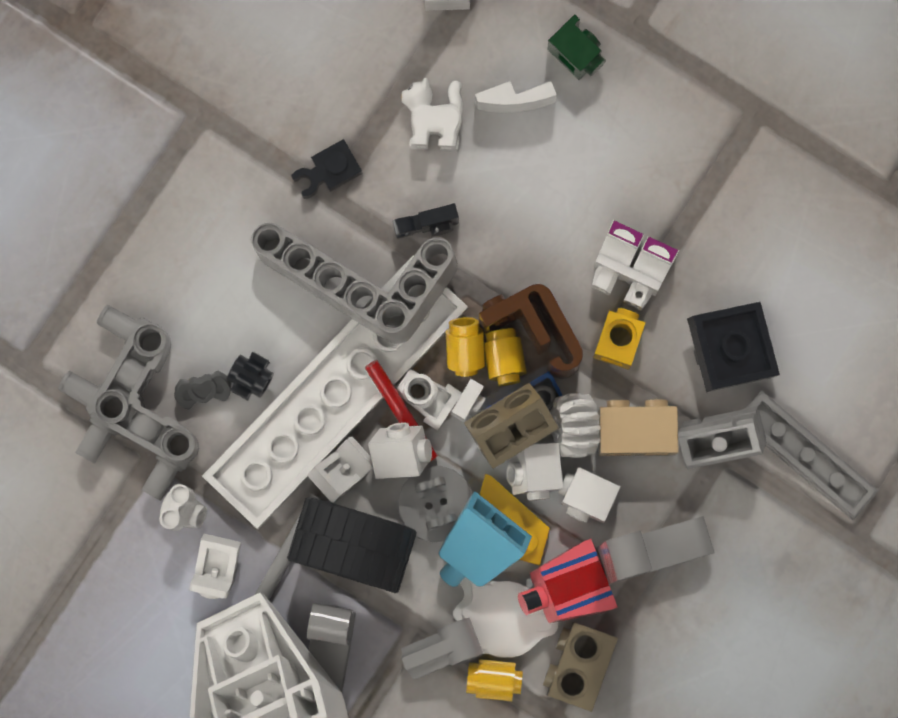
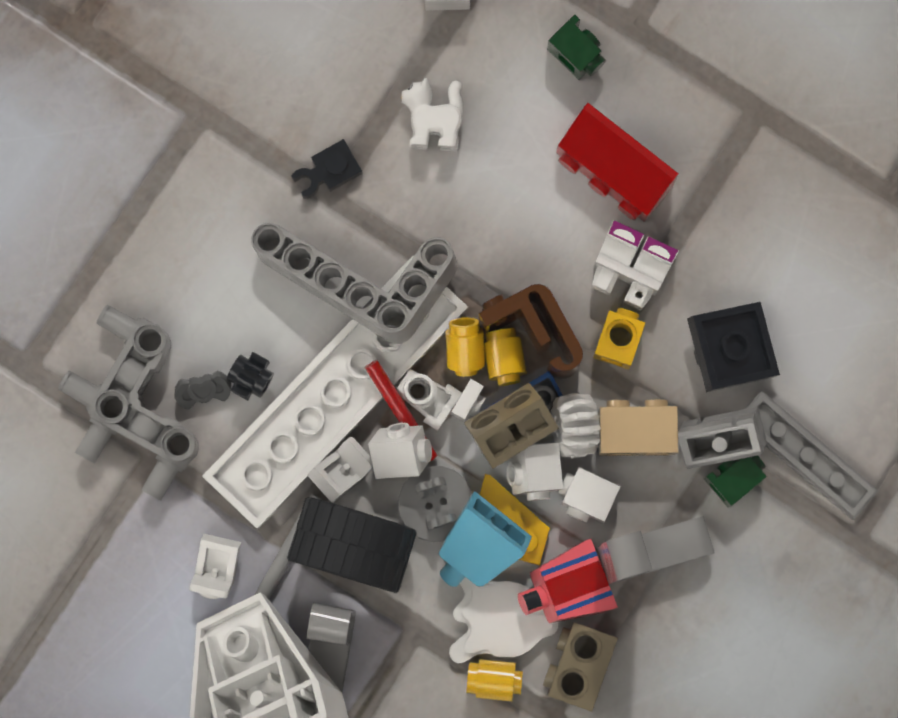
white plate [159,484,207,531] -> none
black plate [392,203,459,239] -> none
light grey piece [401,618,483,679] -> none
white slope [475,81,557,113] -> none
none -> red slope [556,103,679,222]
none -> dark green brick [704,455,767,508]

